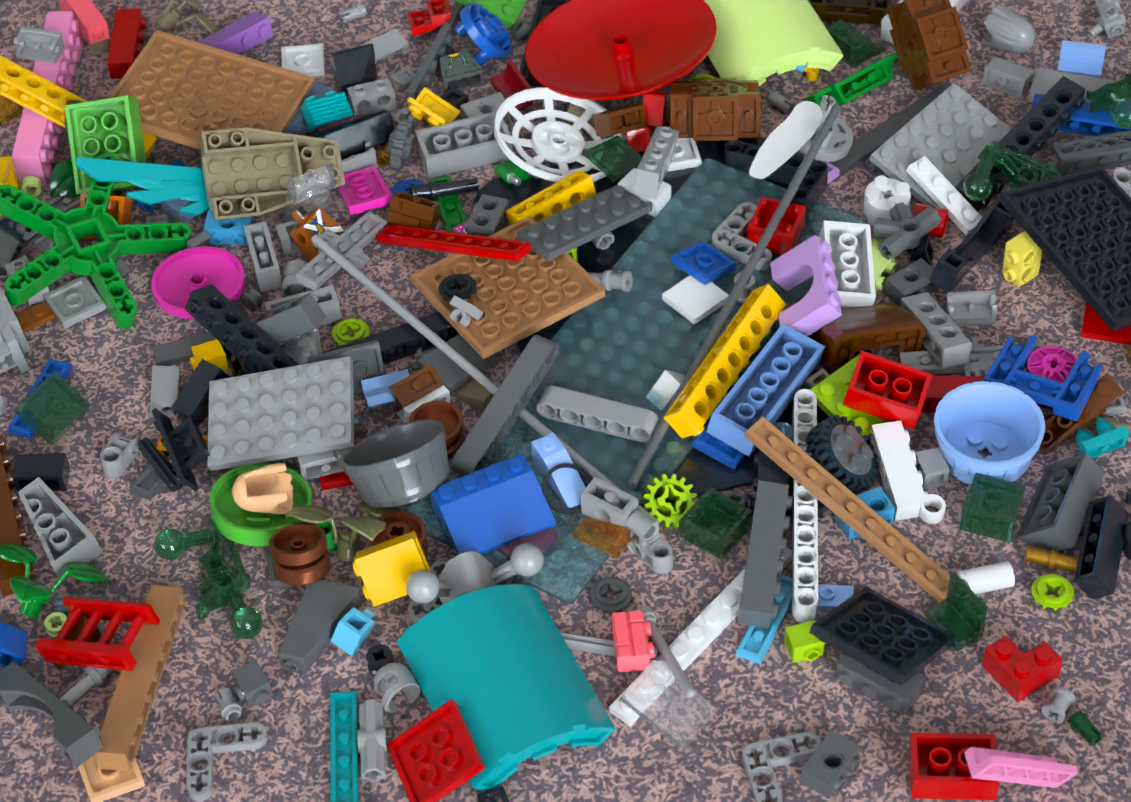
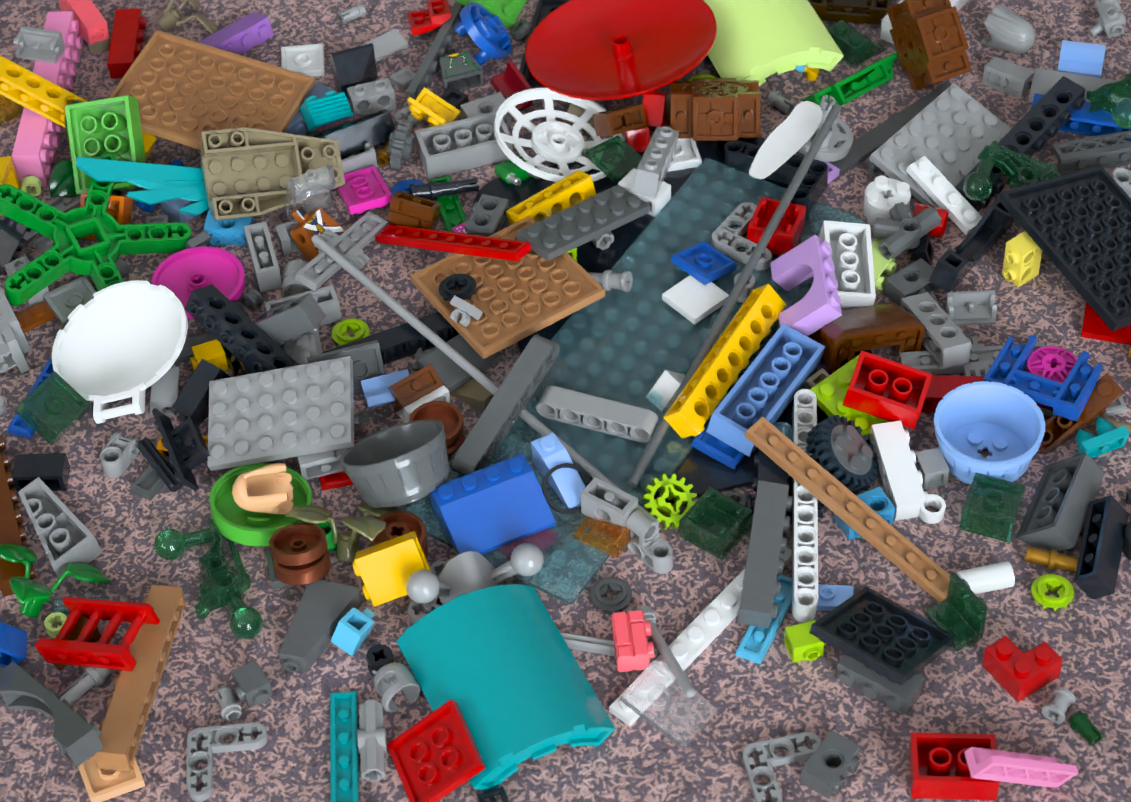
none -> white dish [52,280,188,424]

